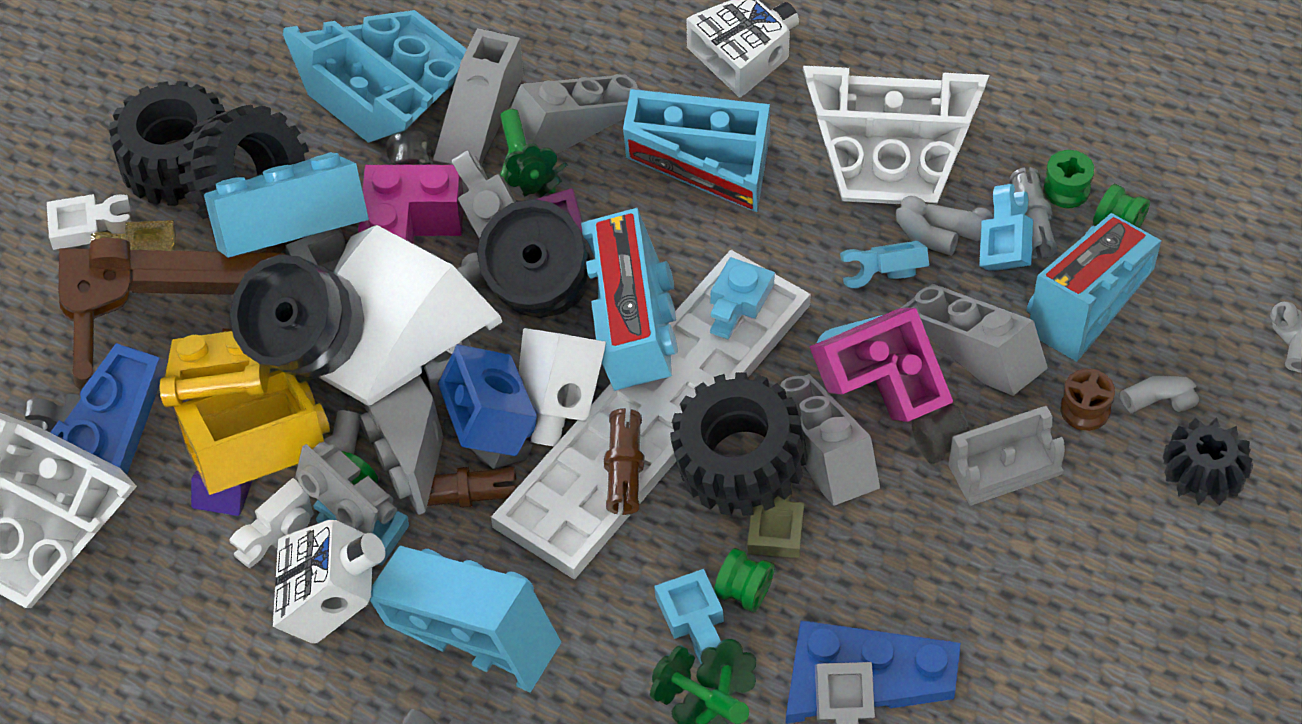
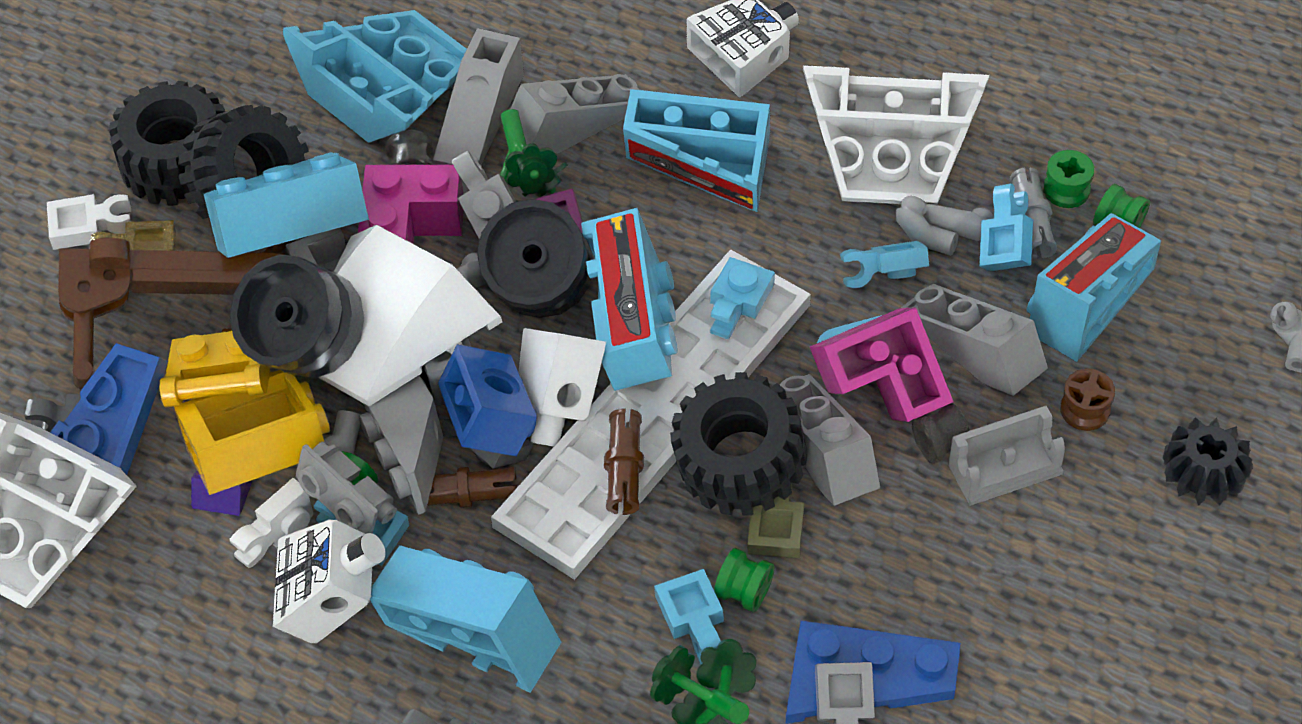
light grey arm [1120,375,1199,413] -> none

